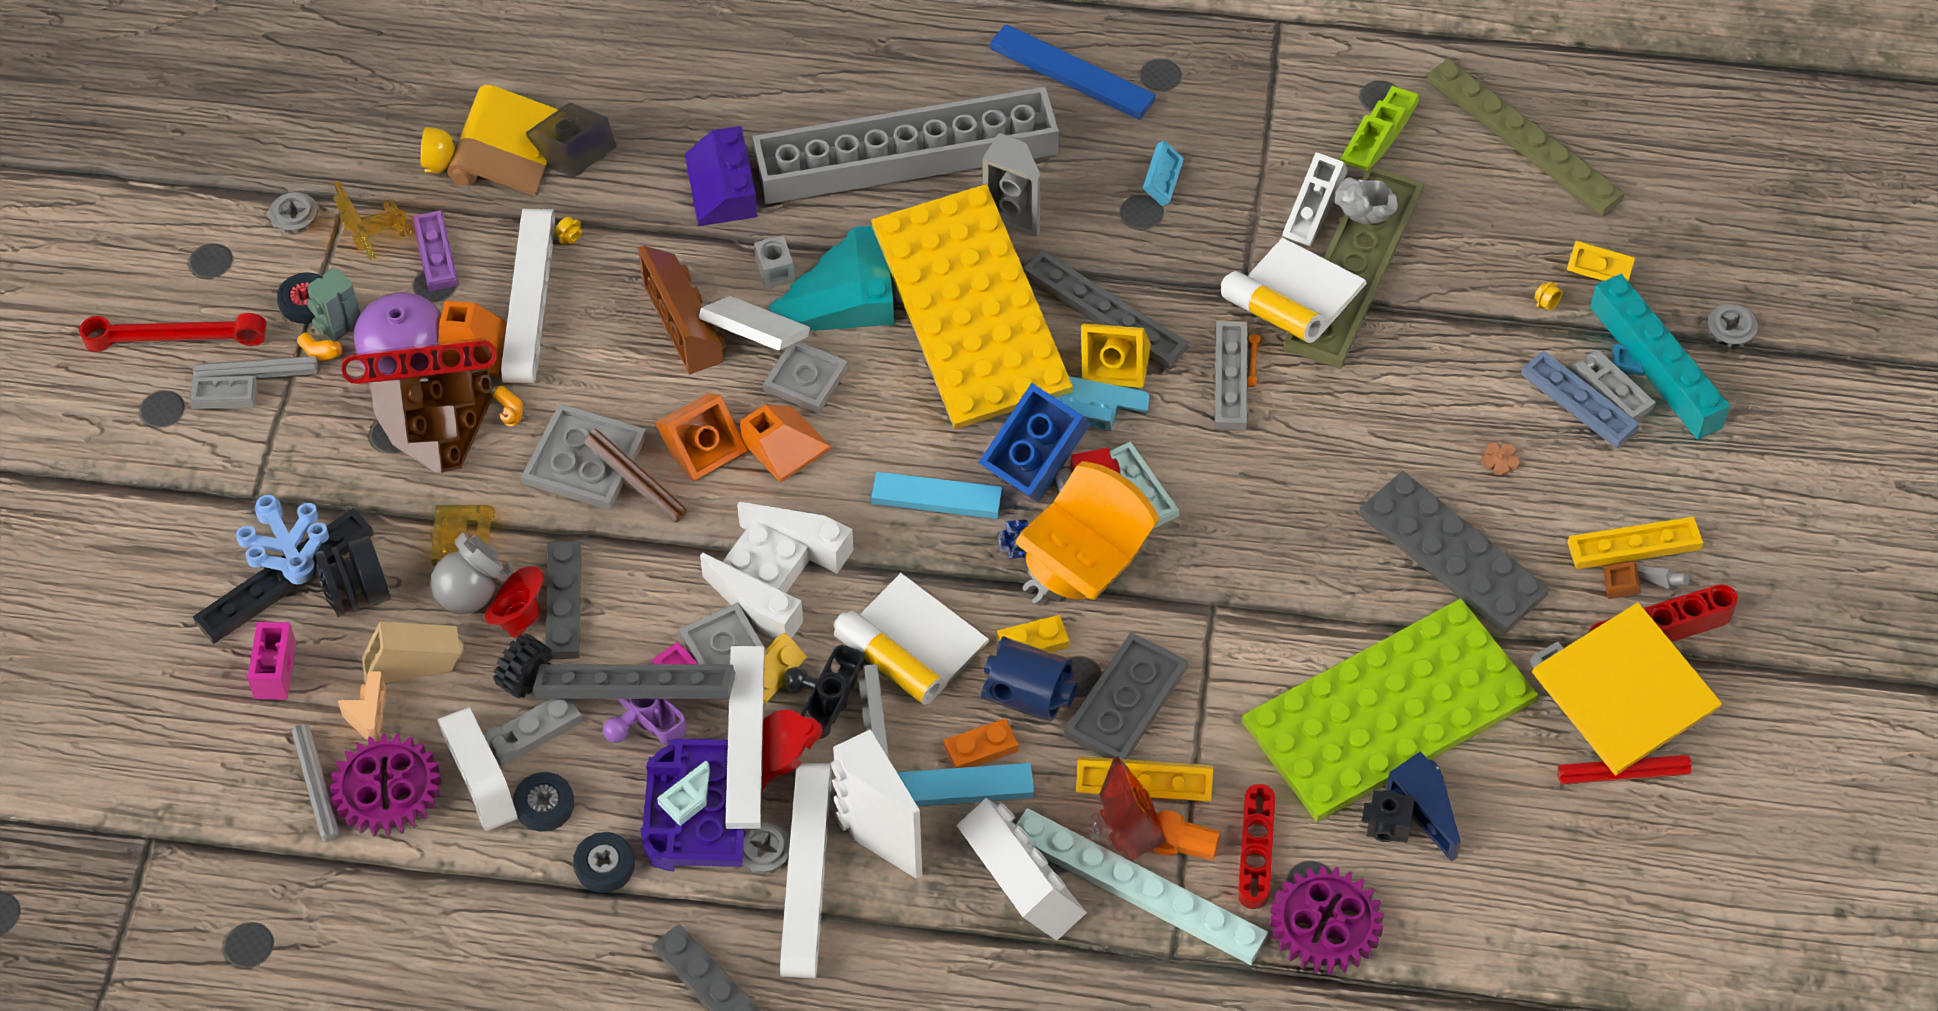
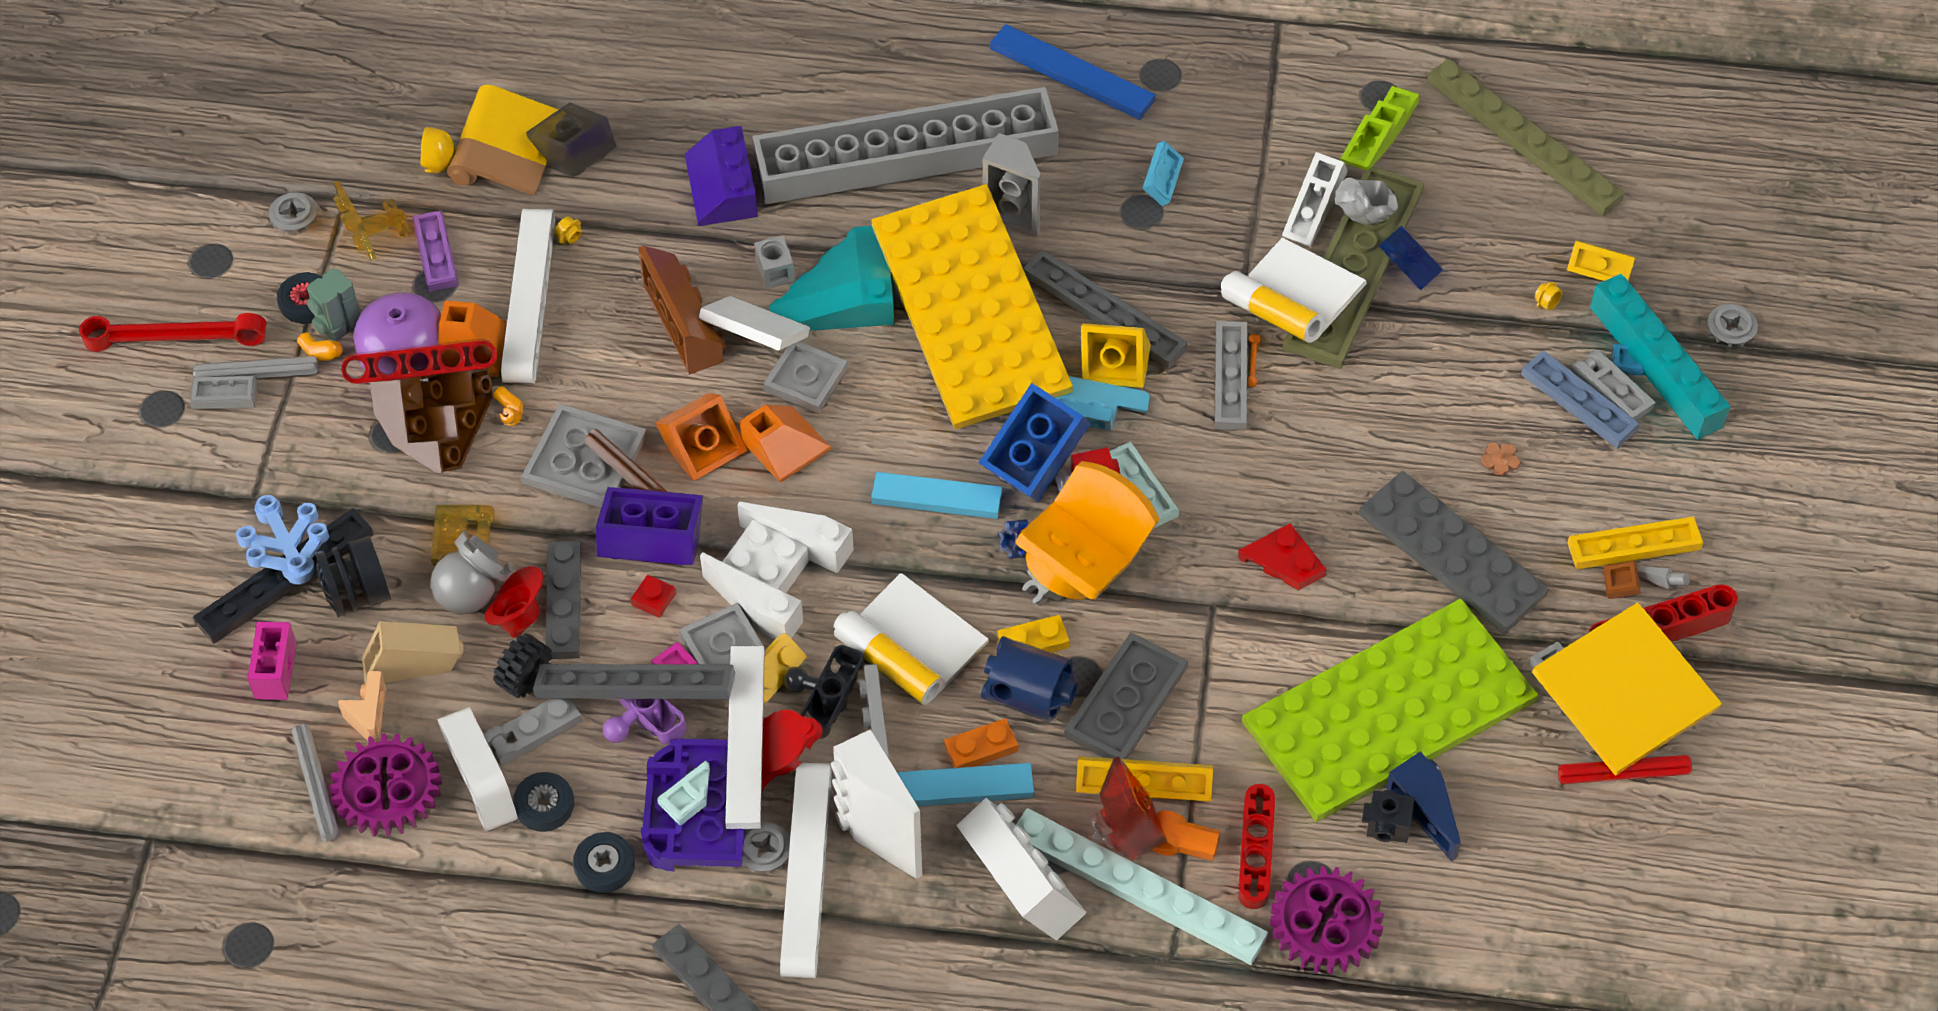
none -> dark purple slope [596,487,703,565]
none -> red plate [631,574,676,618]
none -> red wing [1238,523,1327,590]
none -> clear blue plate [1379,225,1443,290]

